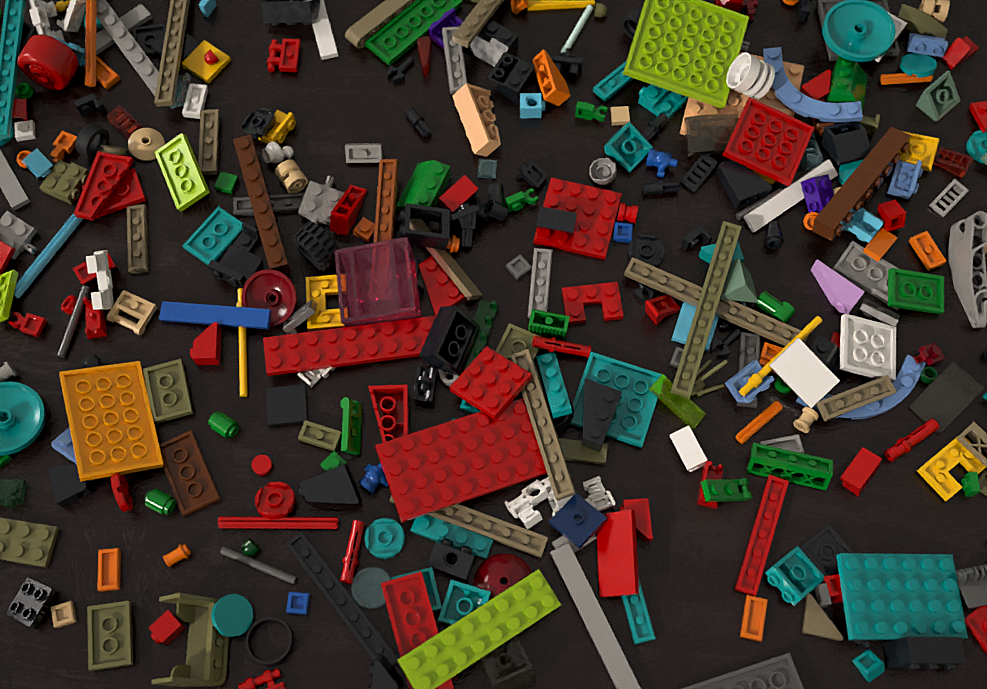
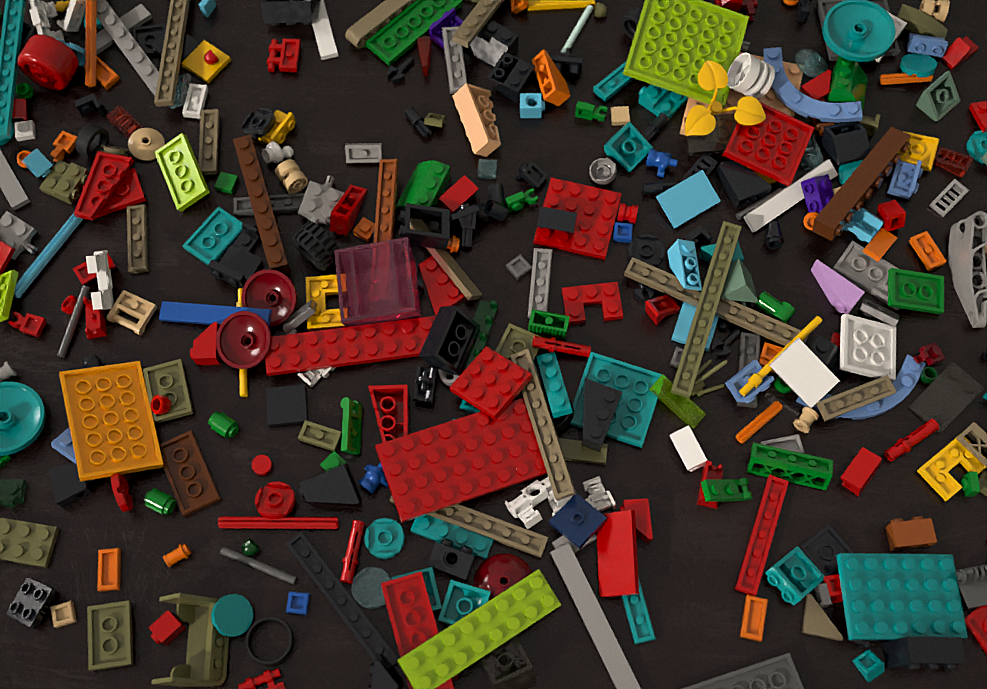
none -> red piece [151,395,171,415]
none -> dark red dish [216,311,271,369]
none -> olive tile [424,113,446,127]
none -> medium azure tile [656,170,721,228]
none -> medium azure slope [667,239,702,291]
none -> yellow plant [685,60,766,136]
none -> clear light blue dish [795,49,827,78]
none -> dark orange brick [885,516,937,551]

